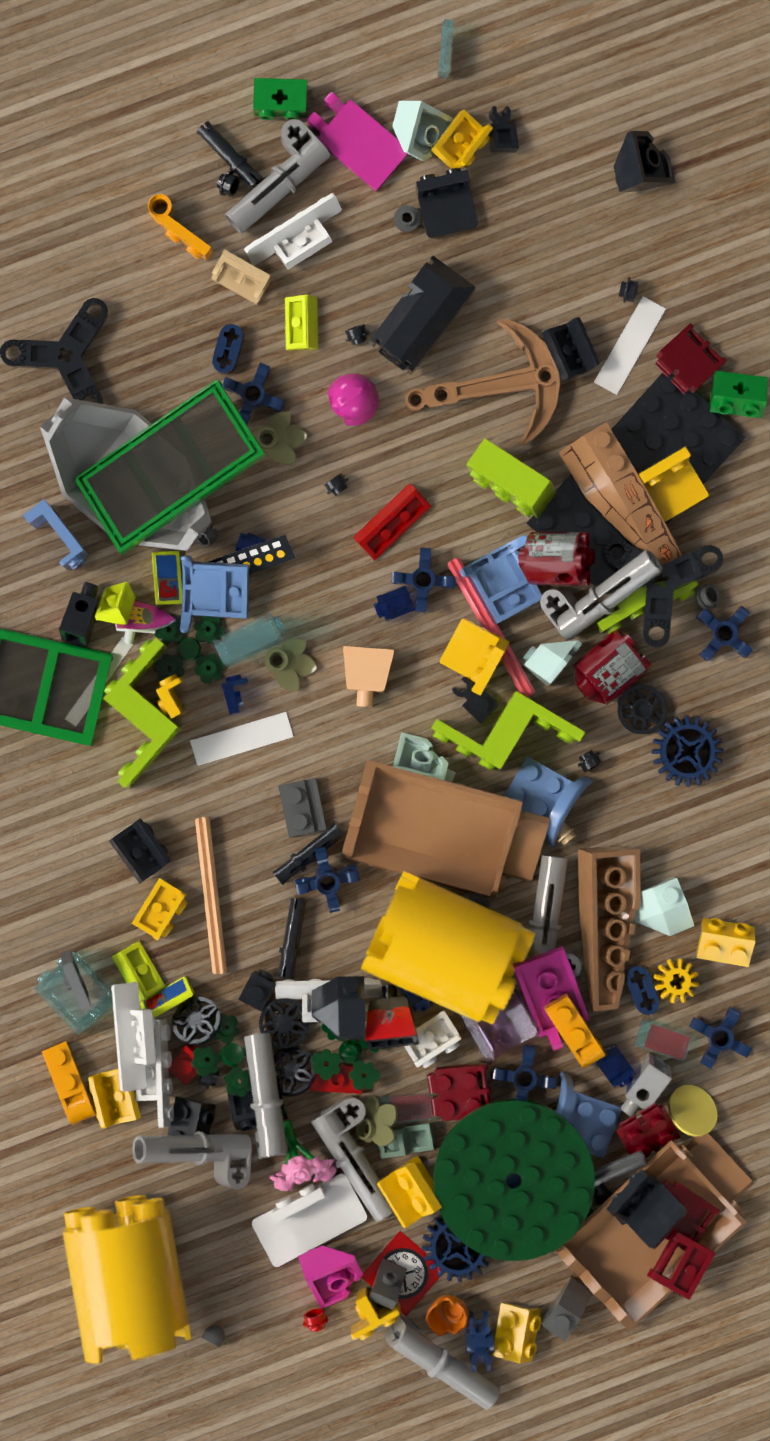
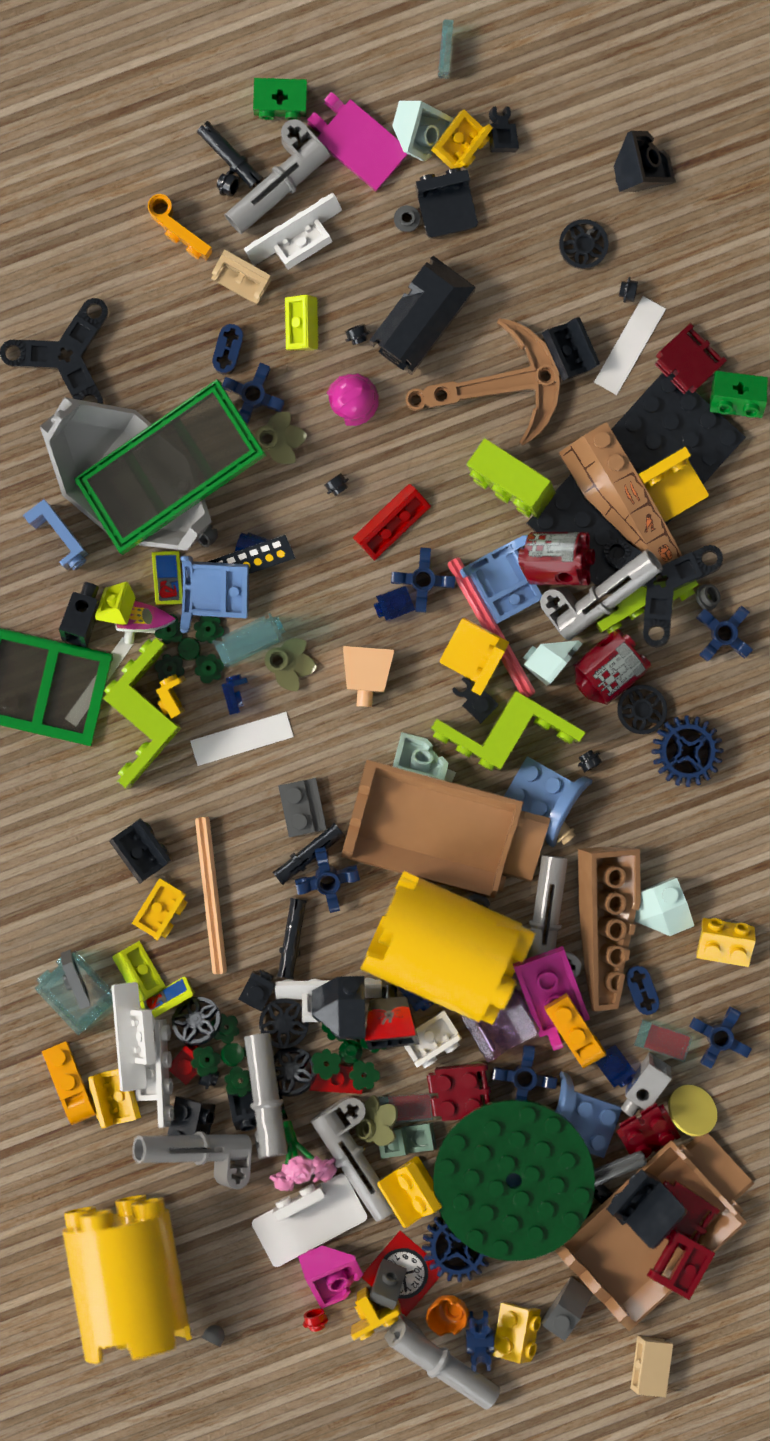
yellow gear [653,958,699,1003] -> none
none -> black wheel [559,219,609,269]
none -> tan hinge [630,1335,673,1397]

